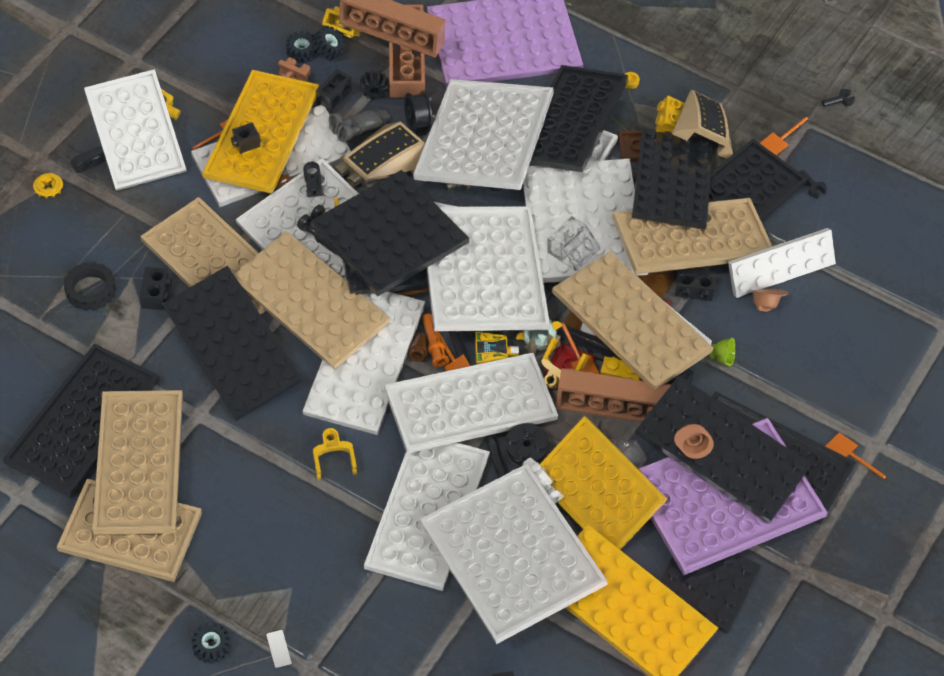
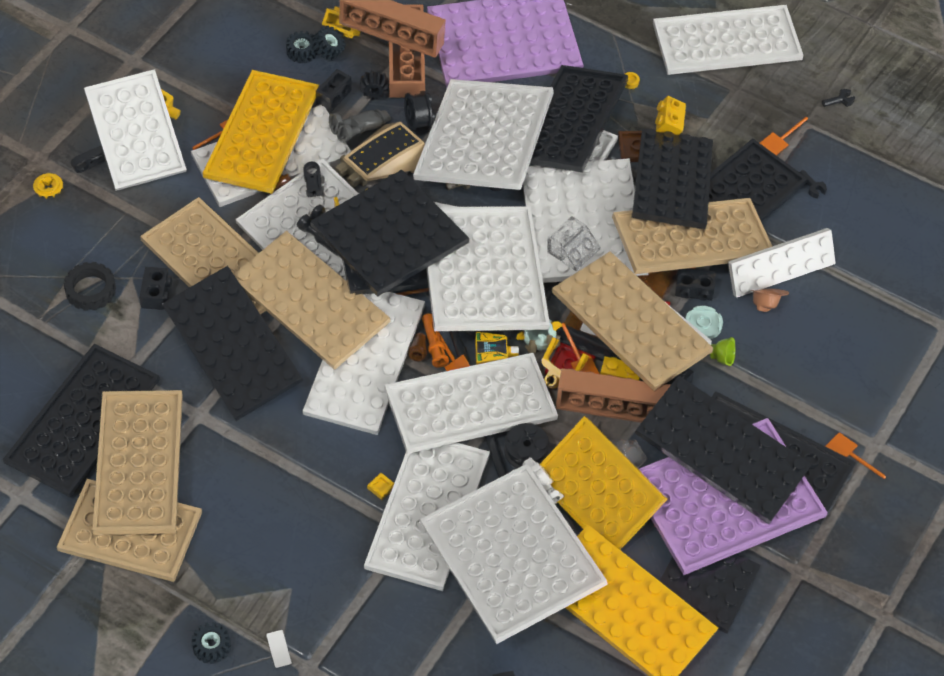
black brick [231,123,261,154] -> none
nougat hips [278,57,311,82] -> none
yellow piece [313,428,357,480] -> none
tan wedge [671,90,733,159] -> none
nougat piece [674,424,714,459] -> none
none -> yellow tile [367,473,394,500]
none -> white plate [653,5,804,75]
none -> light aqua tile [686,306,723,340]

